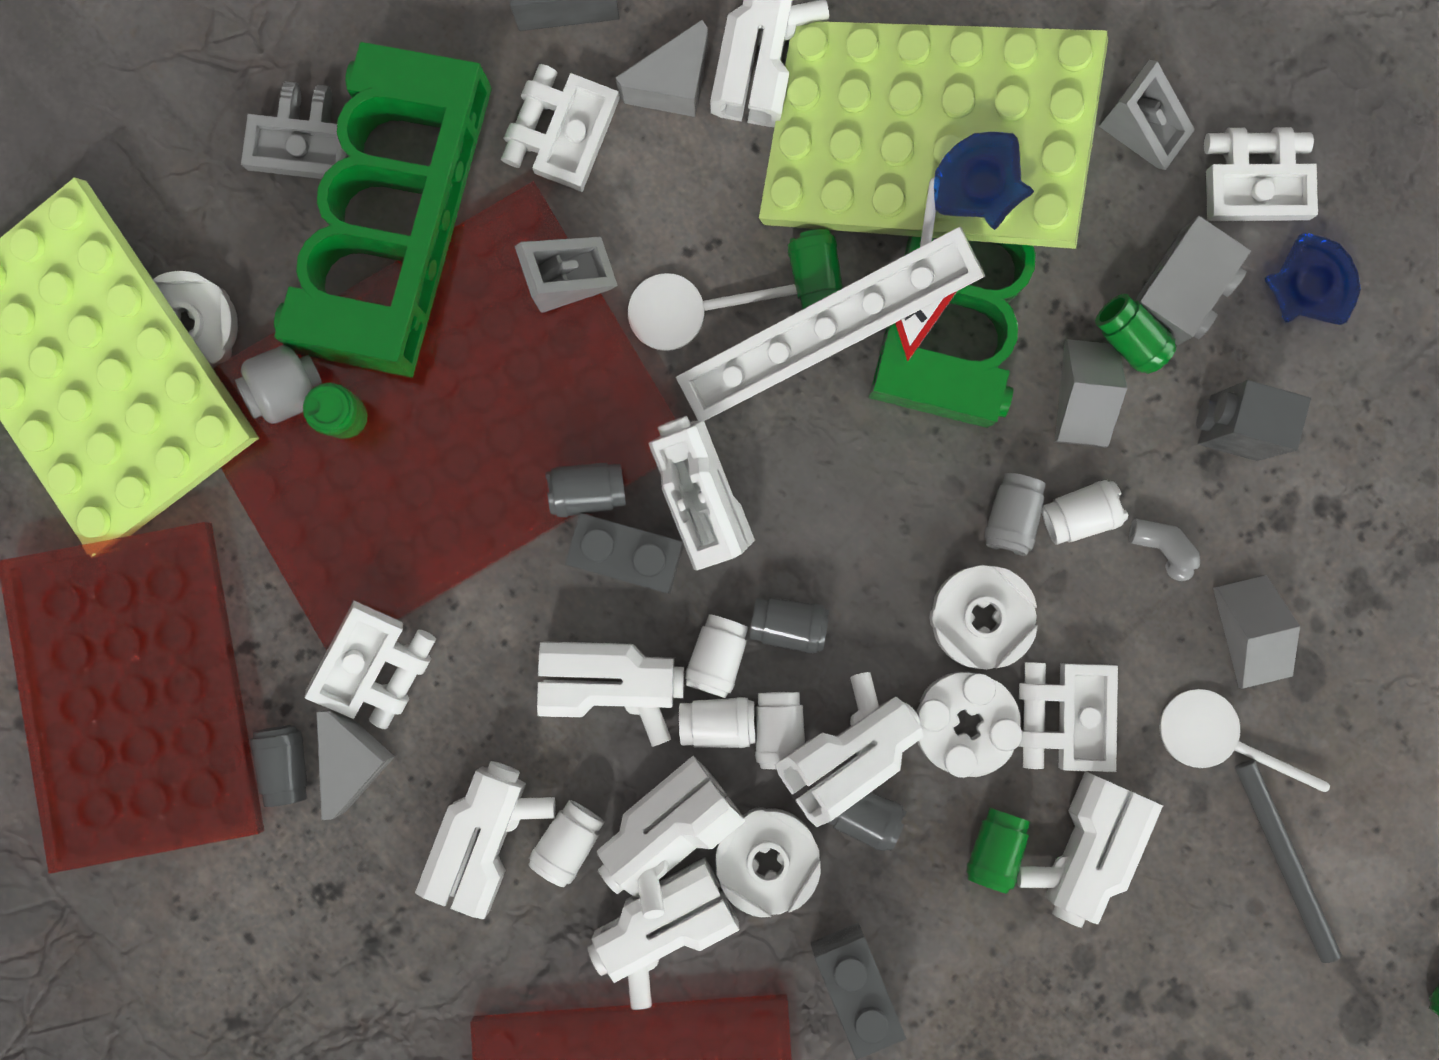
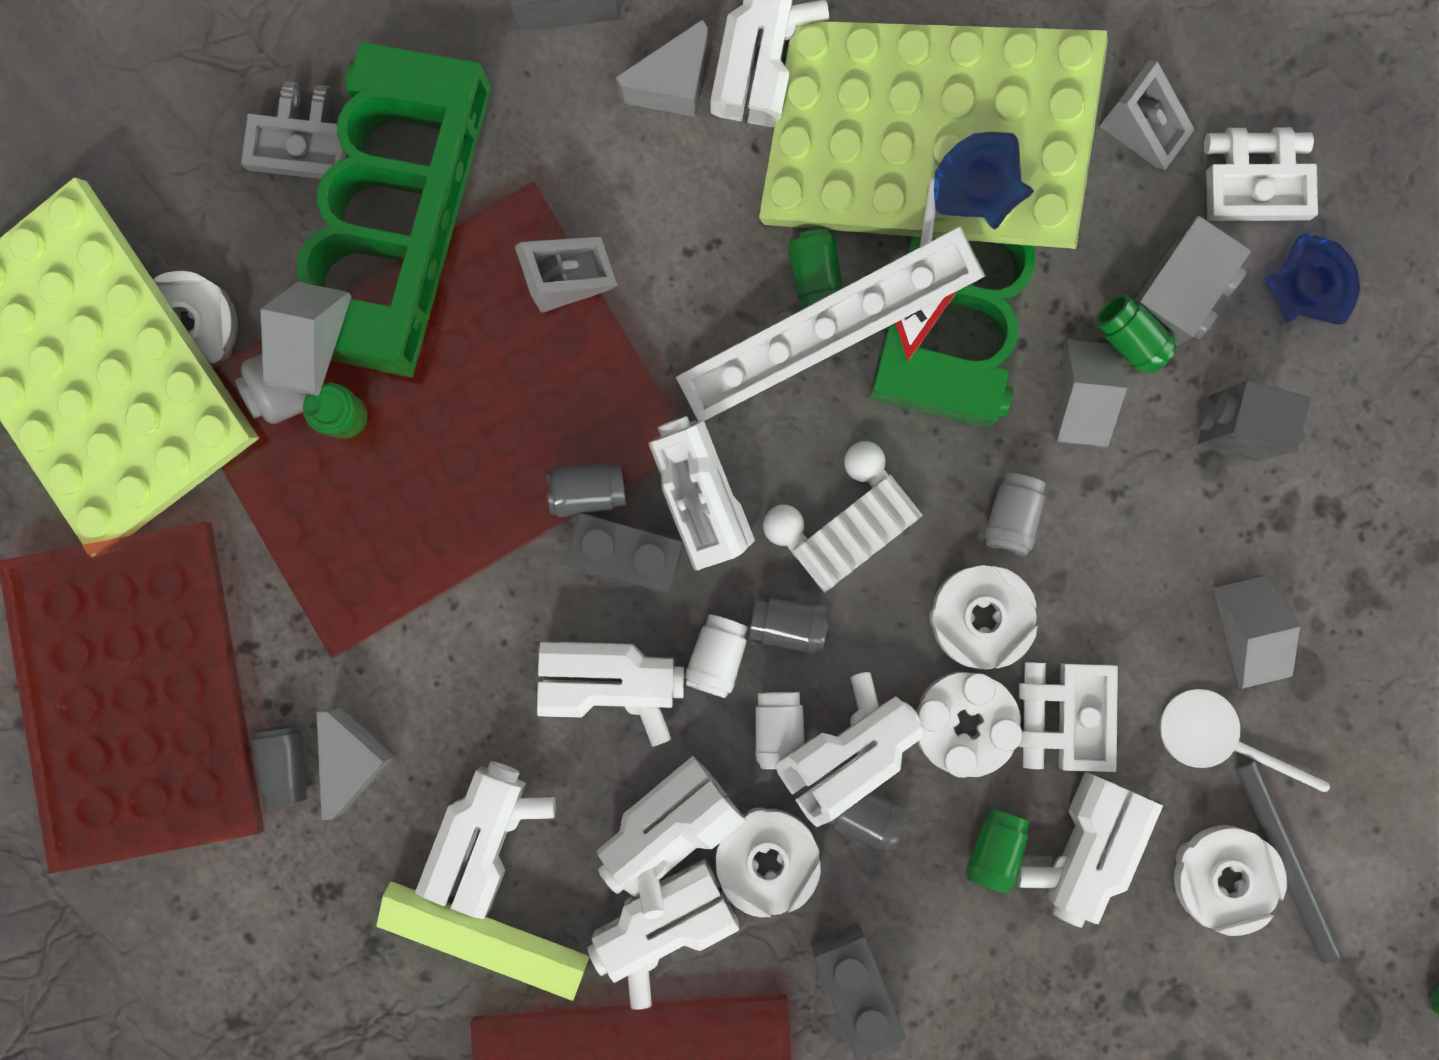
white plate [304,601,436,729] -> none
white plate [501,64,620,192] -> none
white piece [529,800,604,887] -> none
white piece [628,273,797,351] -> none
white piece [679,697,756,748] -> none
white piece [1042,480,1128,545] -> none
light grey arm [1128,518,1200,581] -> none
none -> light grey slope [260,282,352,396]
none -> yellowish green tile [376,882,589,1001]
none -> white gear [763,441,923,593]
none -> white plate [1174,825,1287,936]

